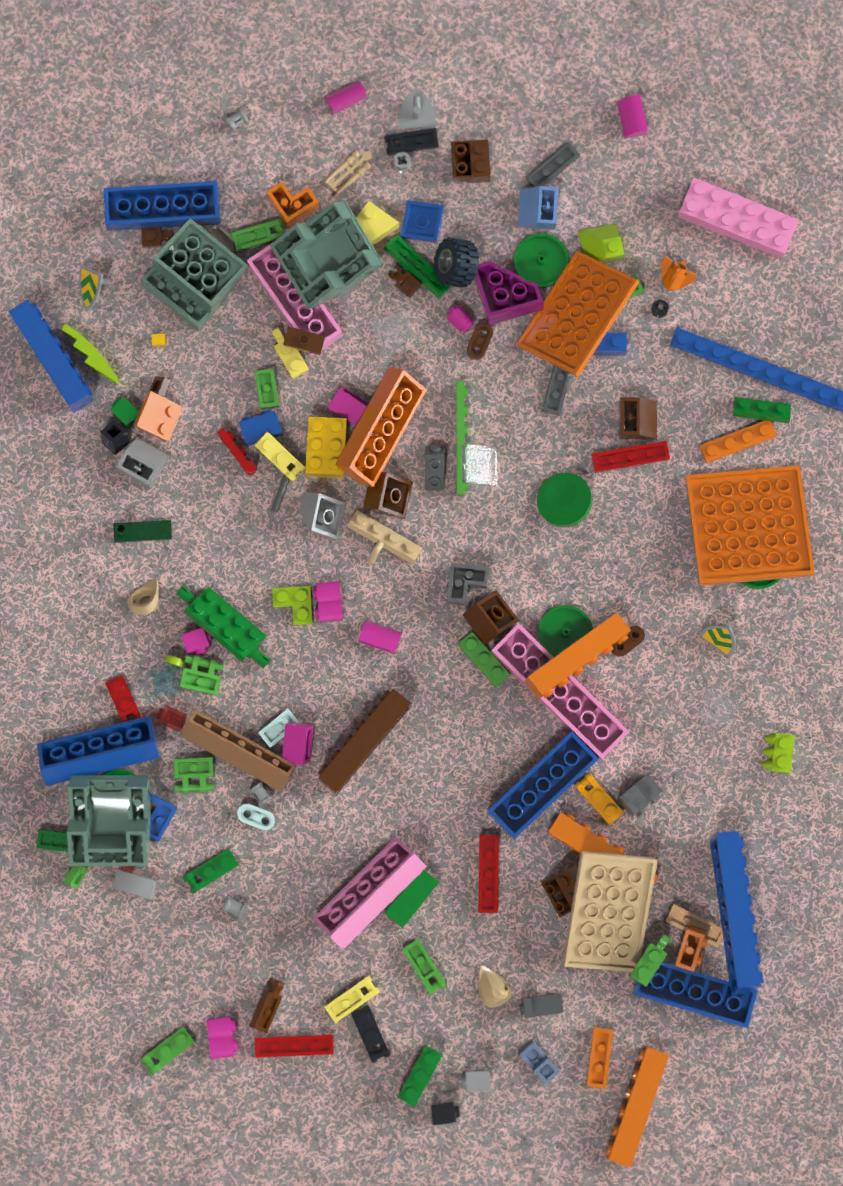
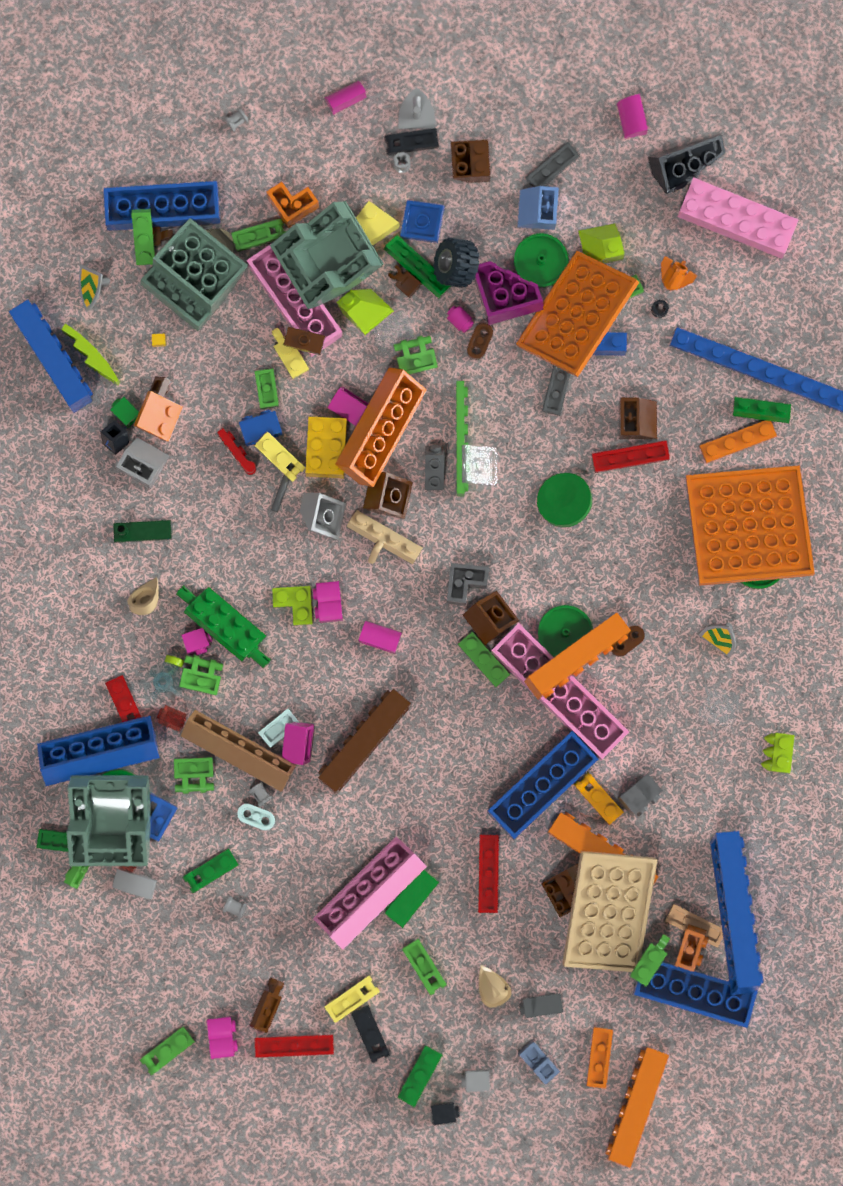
tan piece [325,150,372,195] -> none
none -> bright green plate [131,209,155,265]
none -> lime slope [336,289,394,335]
none -> bright green plate [393,336,438,374]
none -> black wedge [648,135,726,194]

